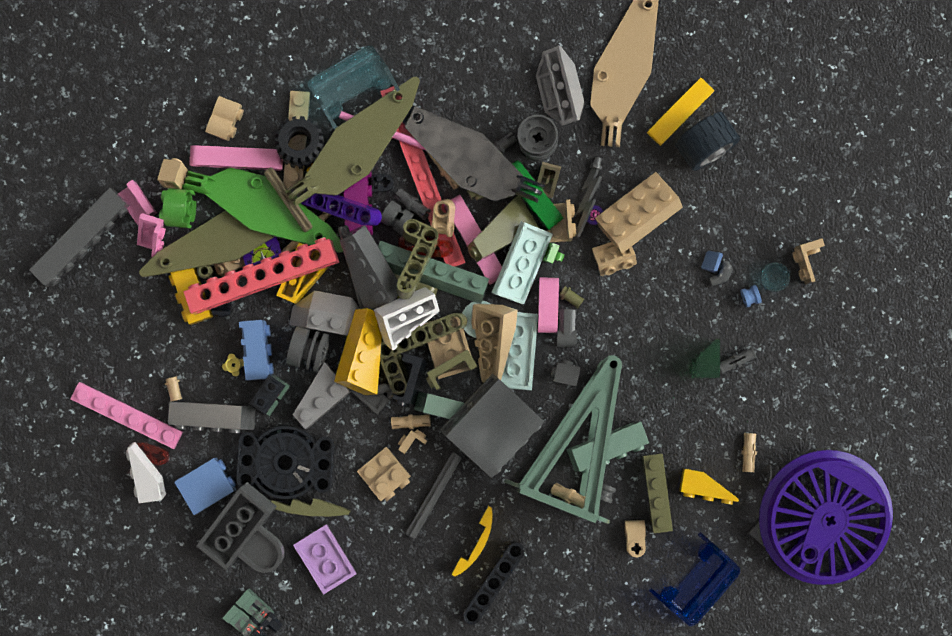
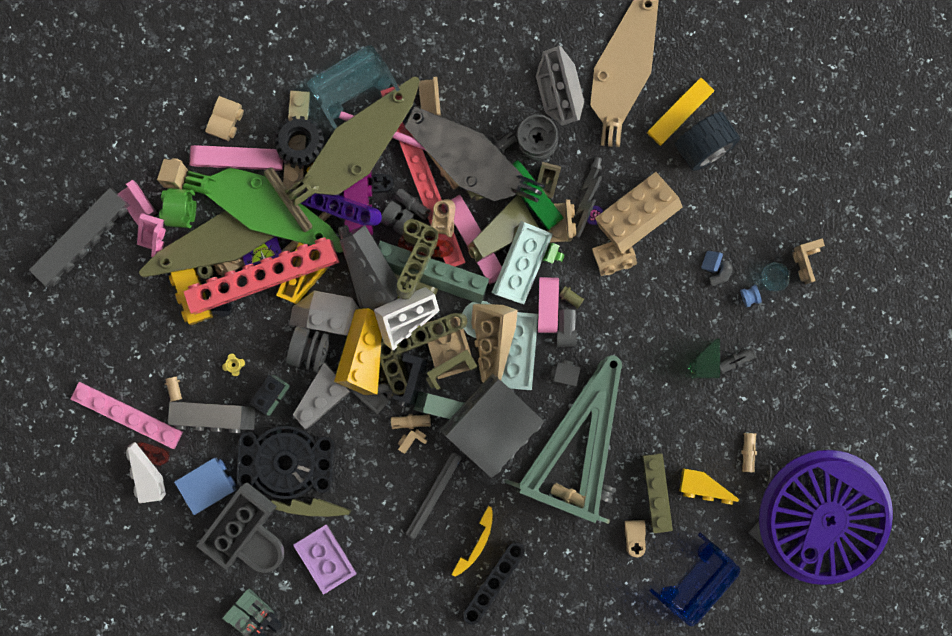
medium blue wedge [239,320,274,381] -> none
tan plate [357,447,411,502] -> none
sand green brick [567,421,649,474] -> none
none -> tan panel [419,77,441,117]

